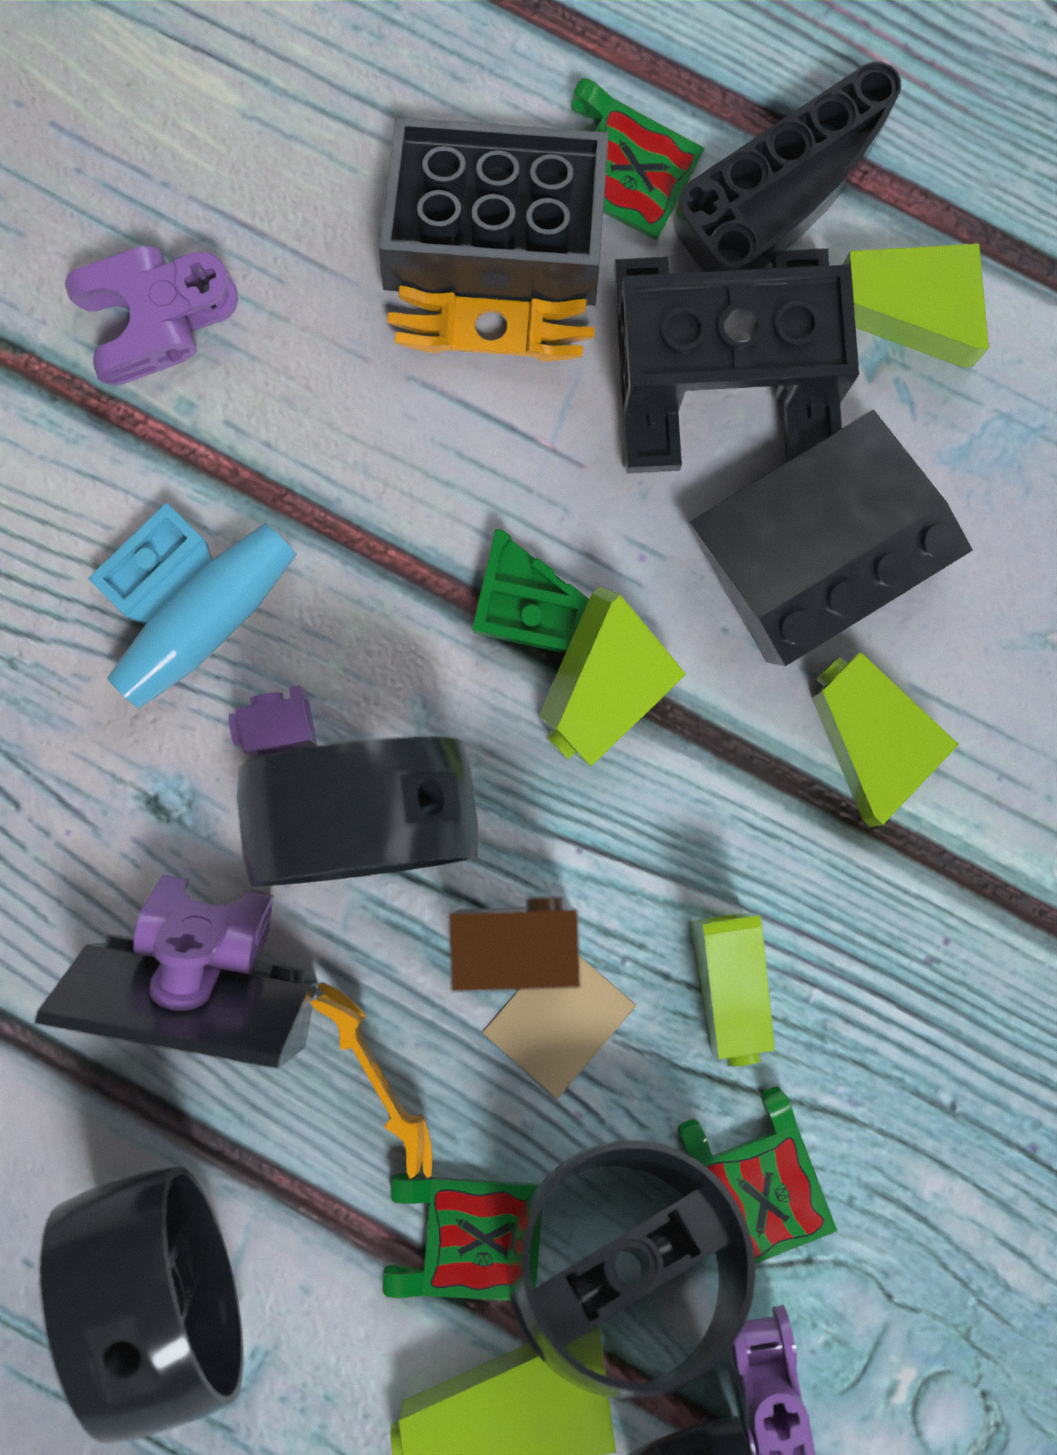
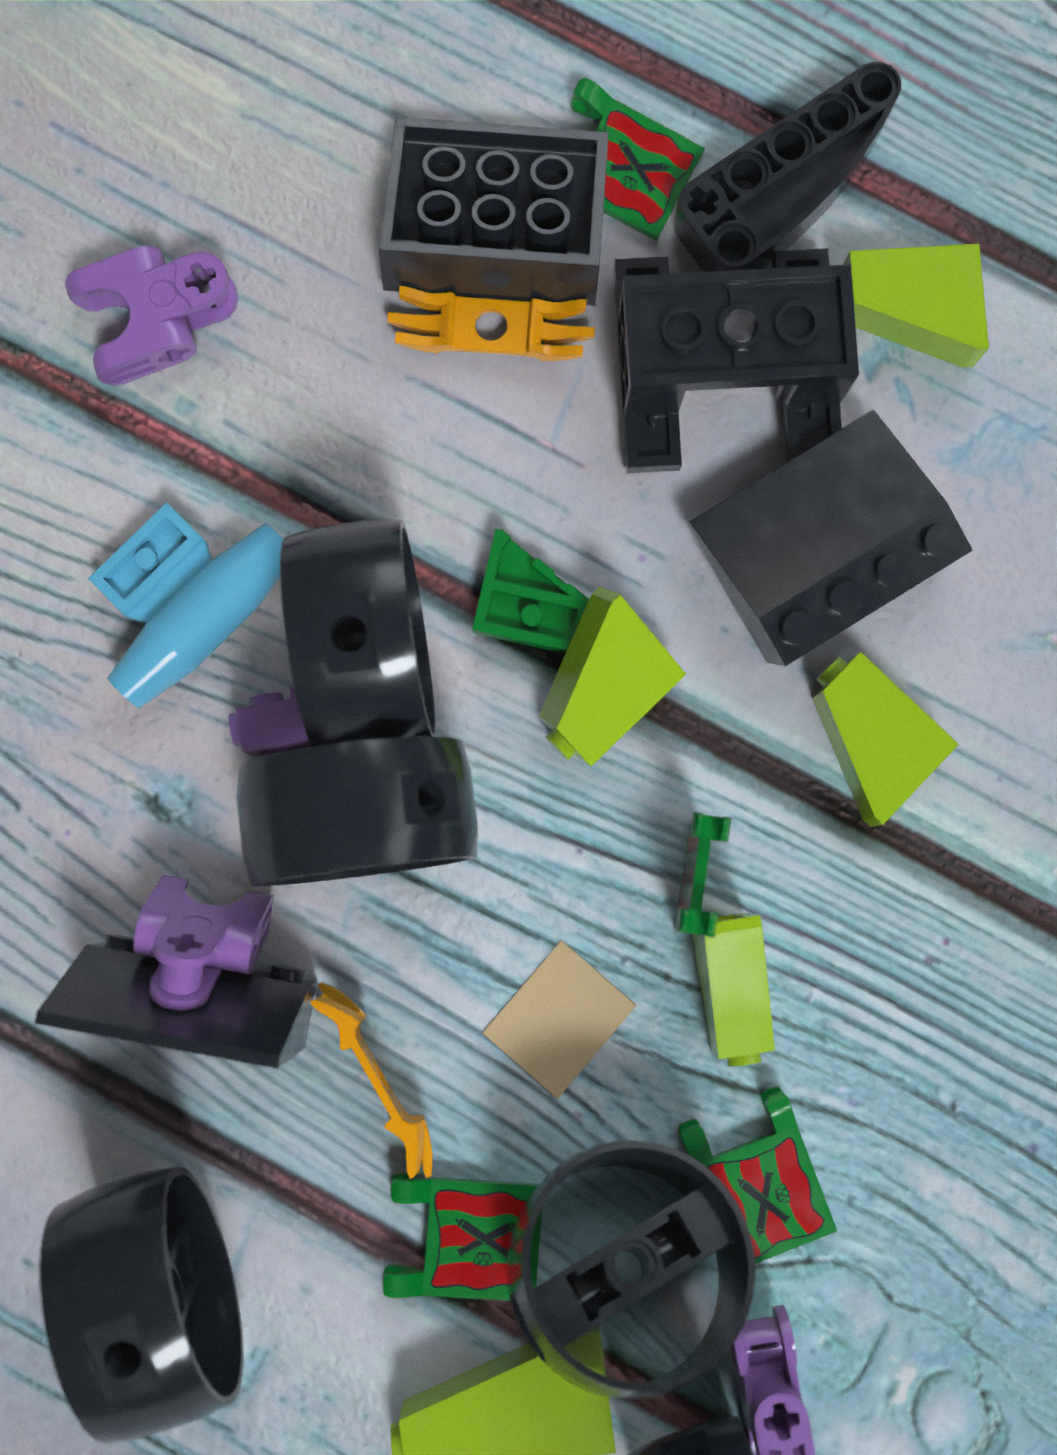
reddish brown brick [449,897,580,992] -> none
none -> black cylinder [280,519,436,747]
none -> green flag [674,812,732,937]

